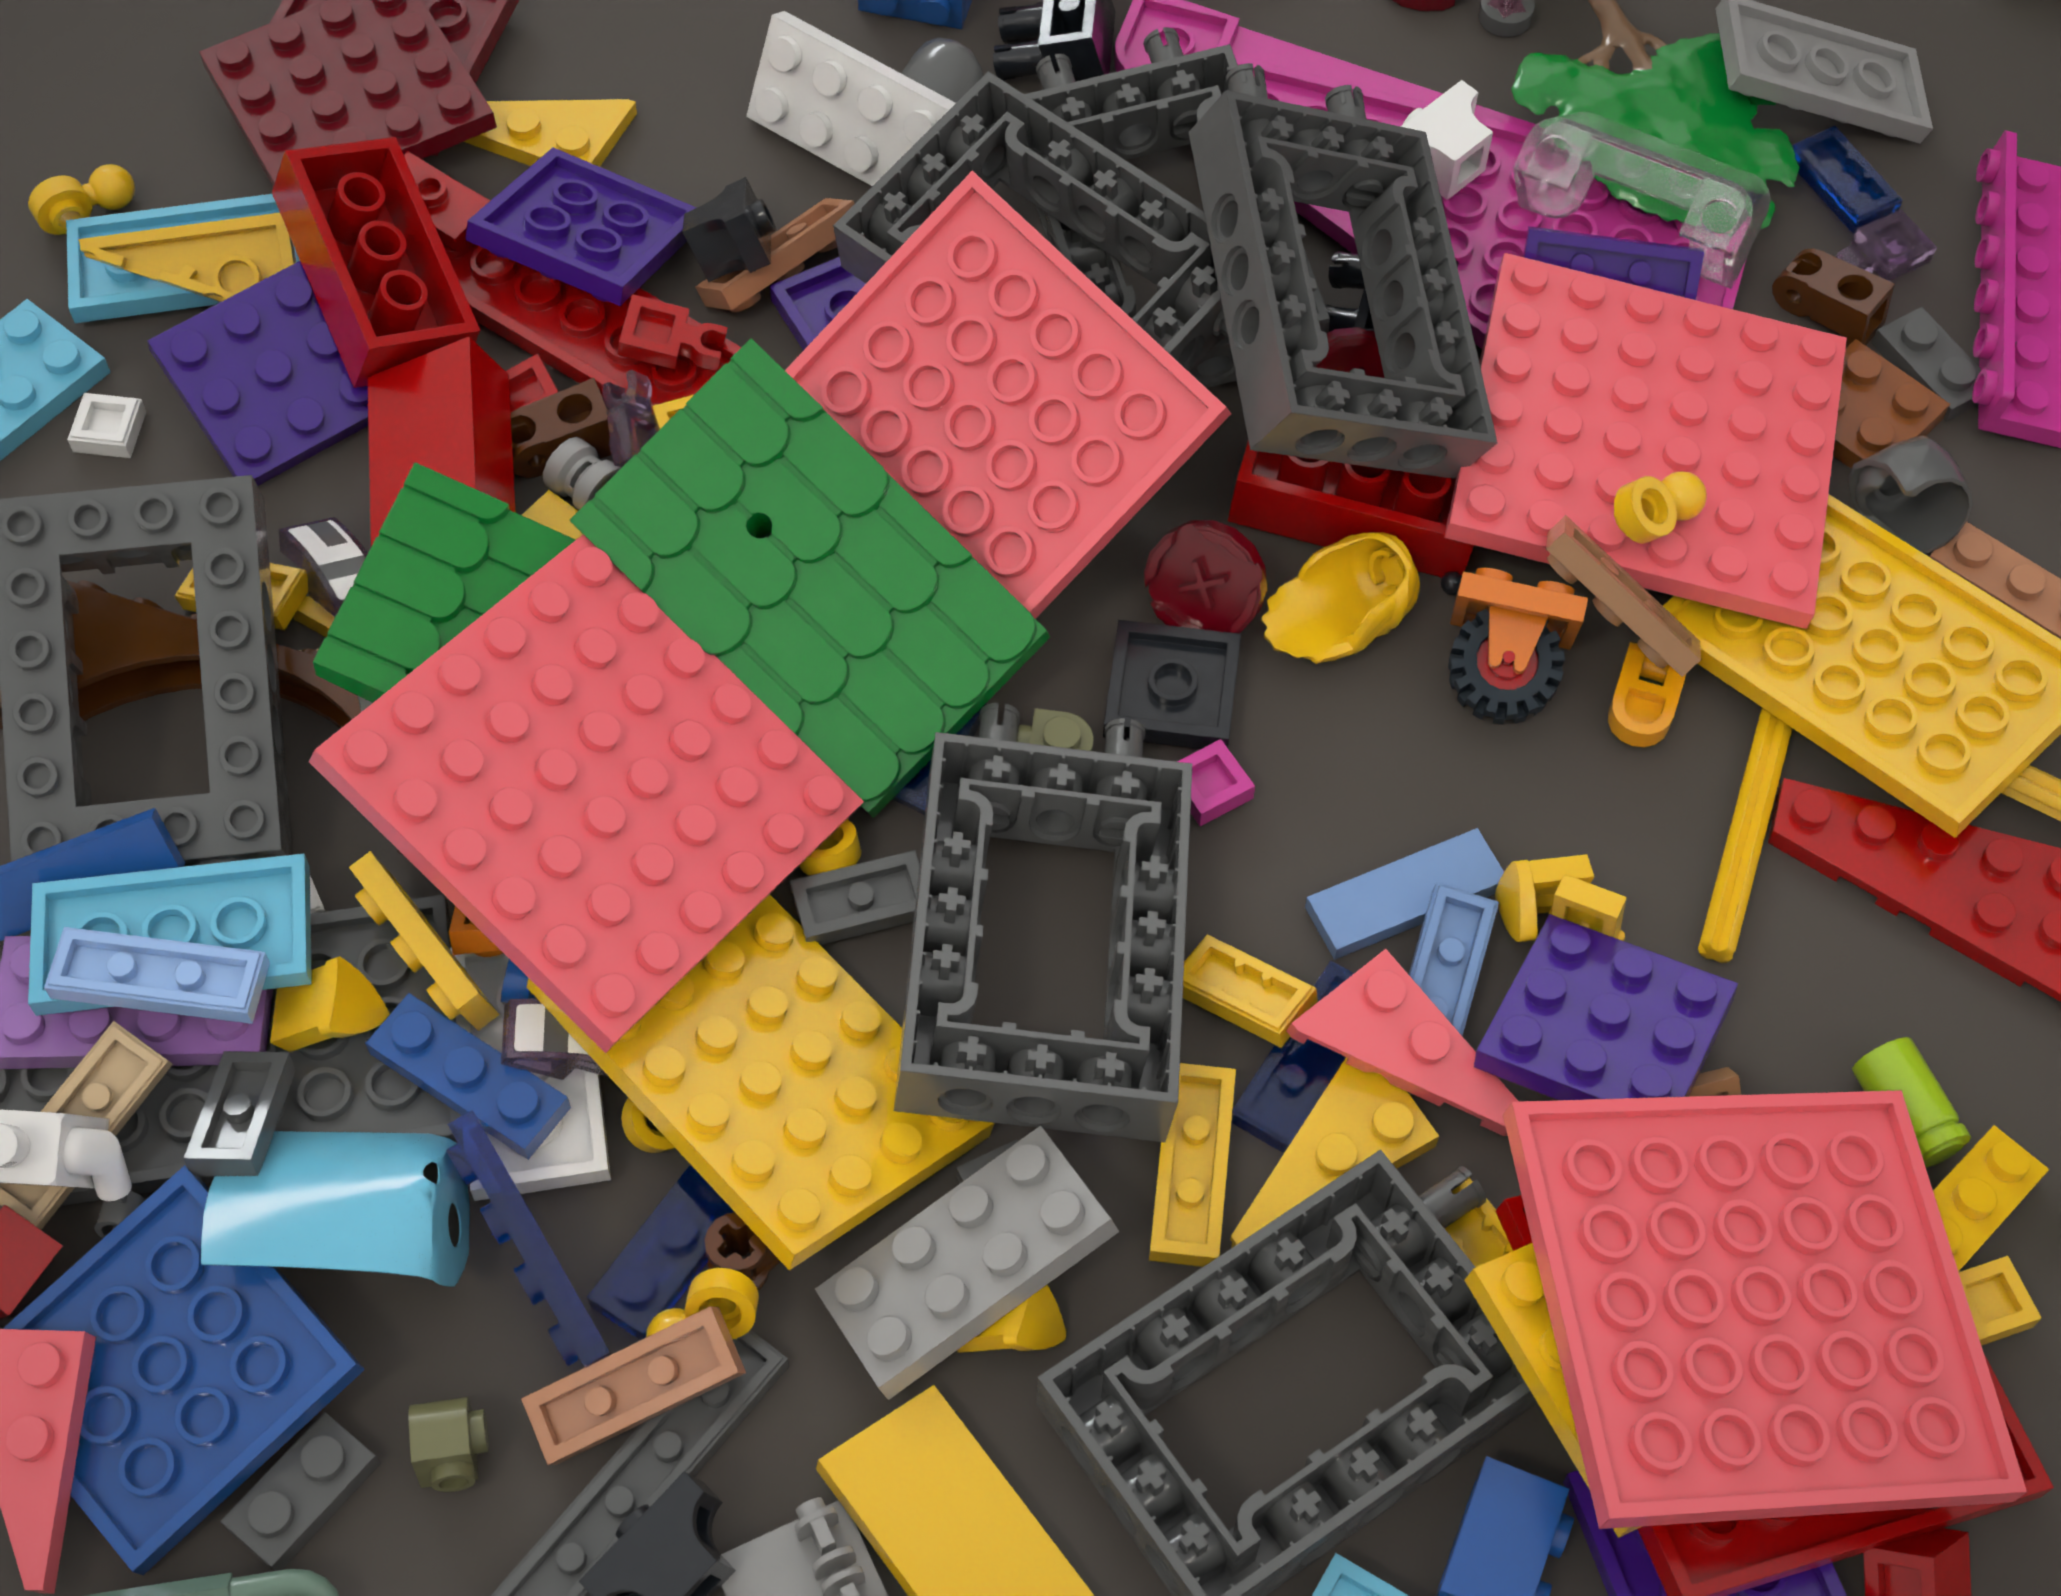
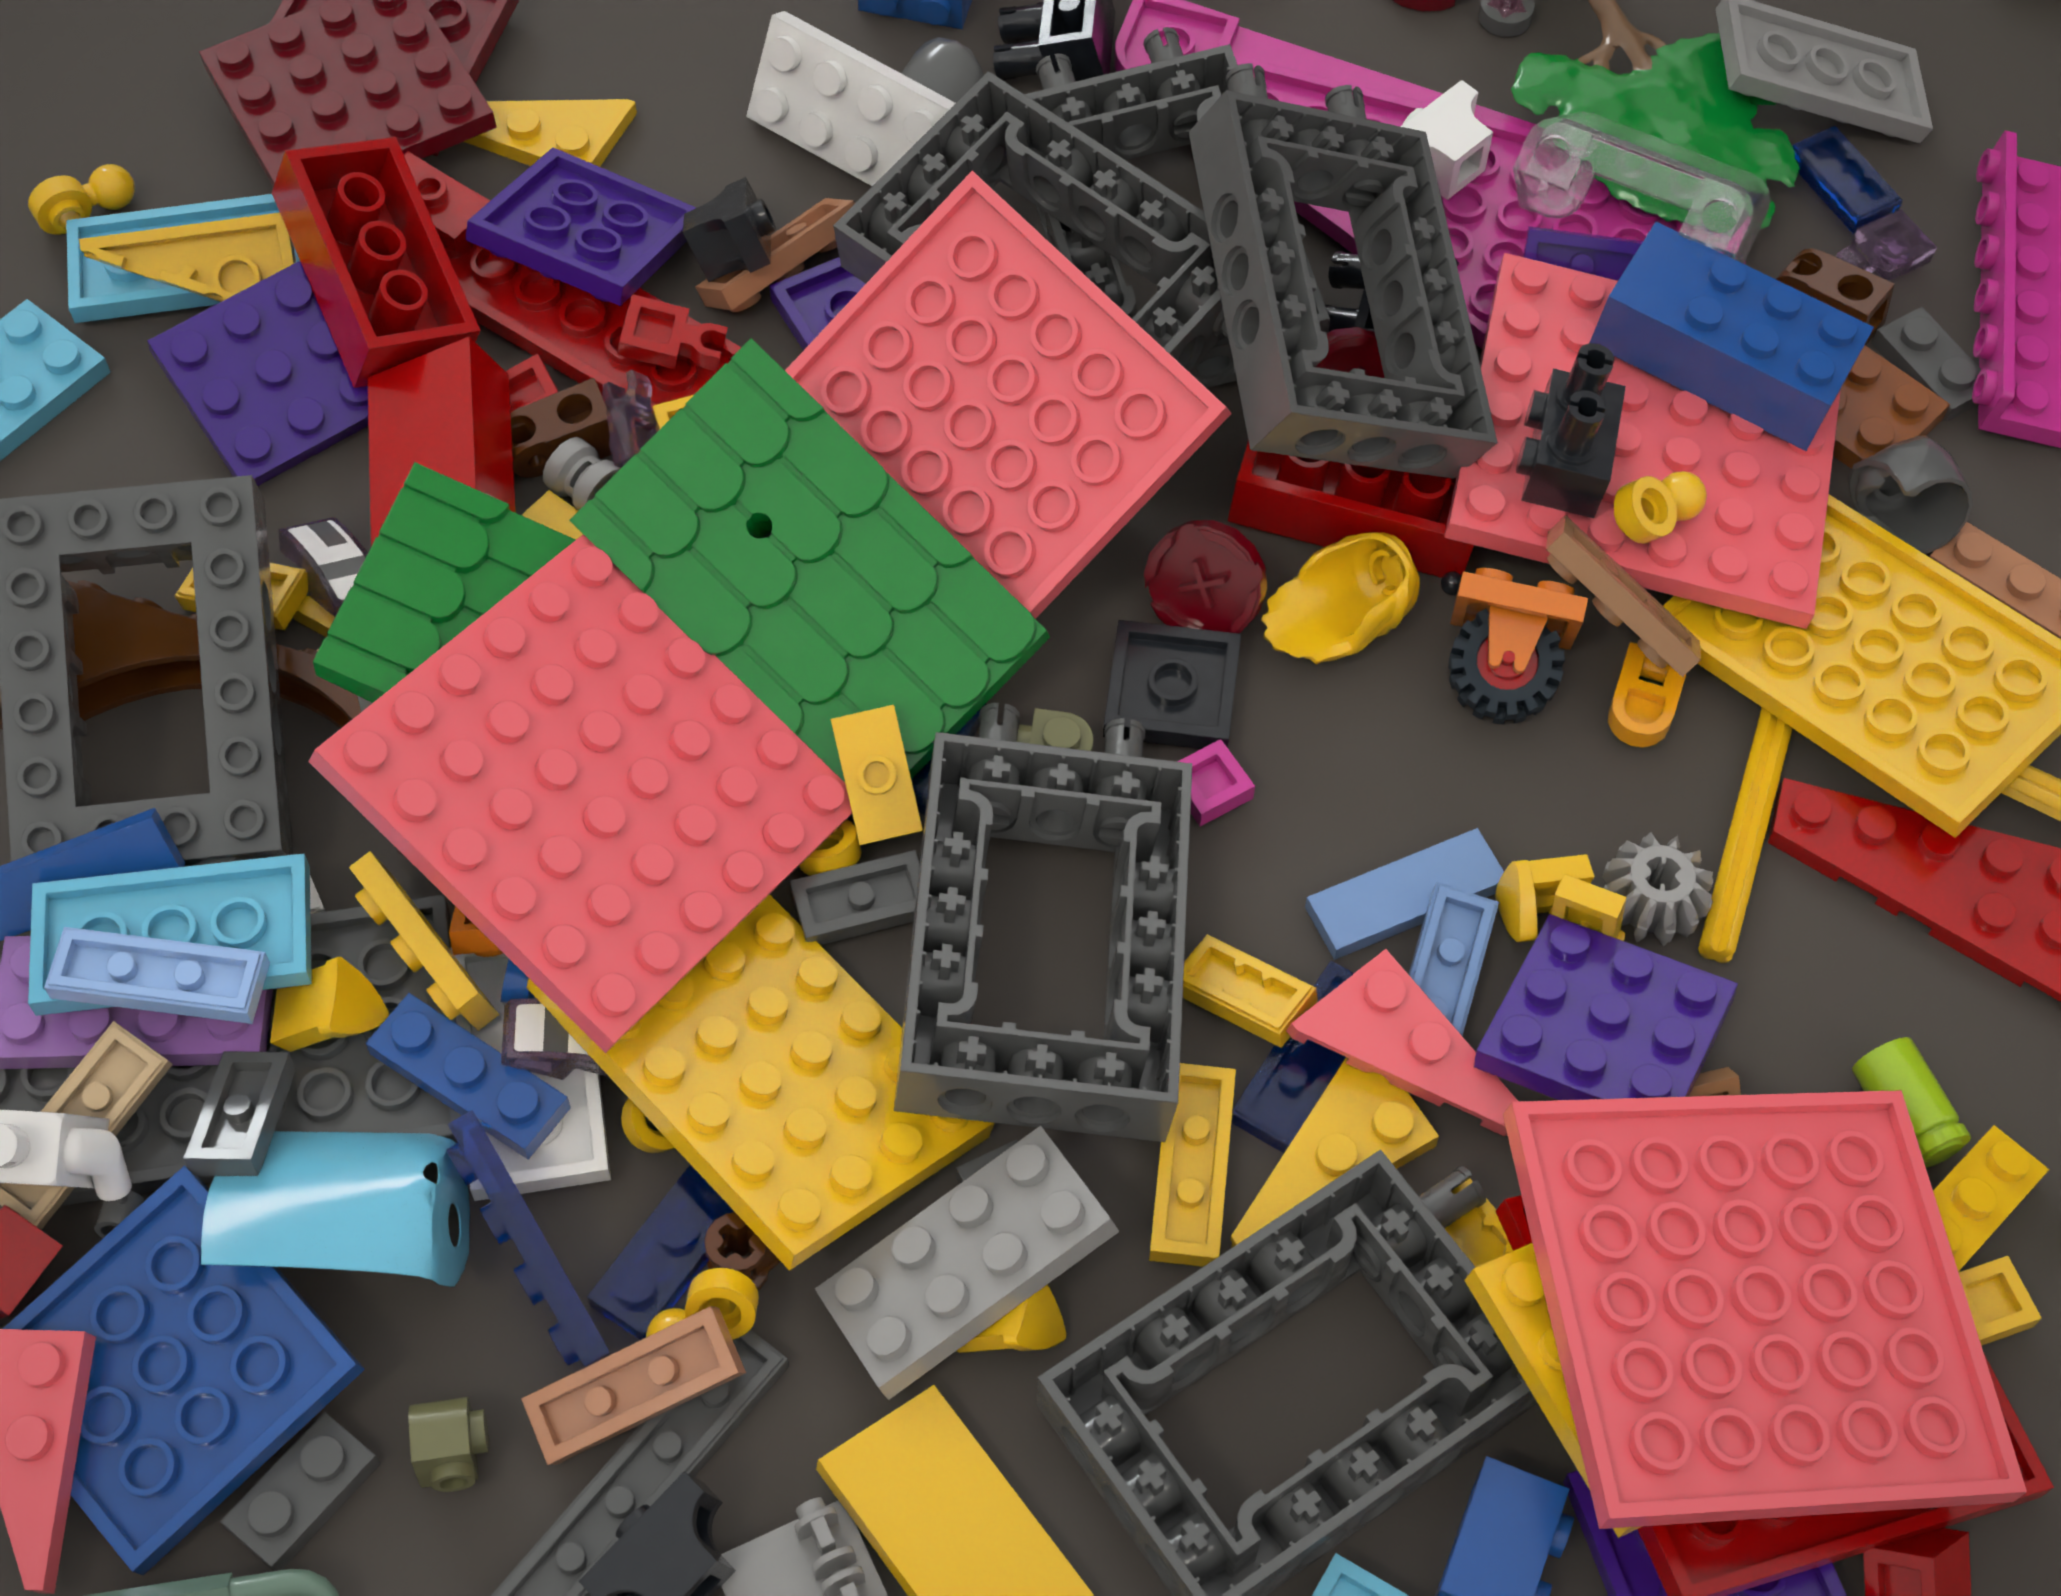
white tile [67,393,147,458] -> none
none -> yellow plate [831,705,923,845]
none -> black brick [1516,343,1626,518]
none -> blue brick [1590,222,1874,451]
none -> light grey gear [1602,832,1713,946]

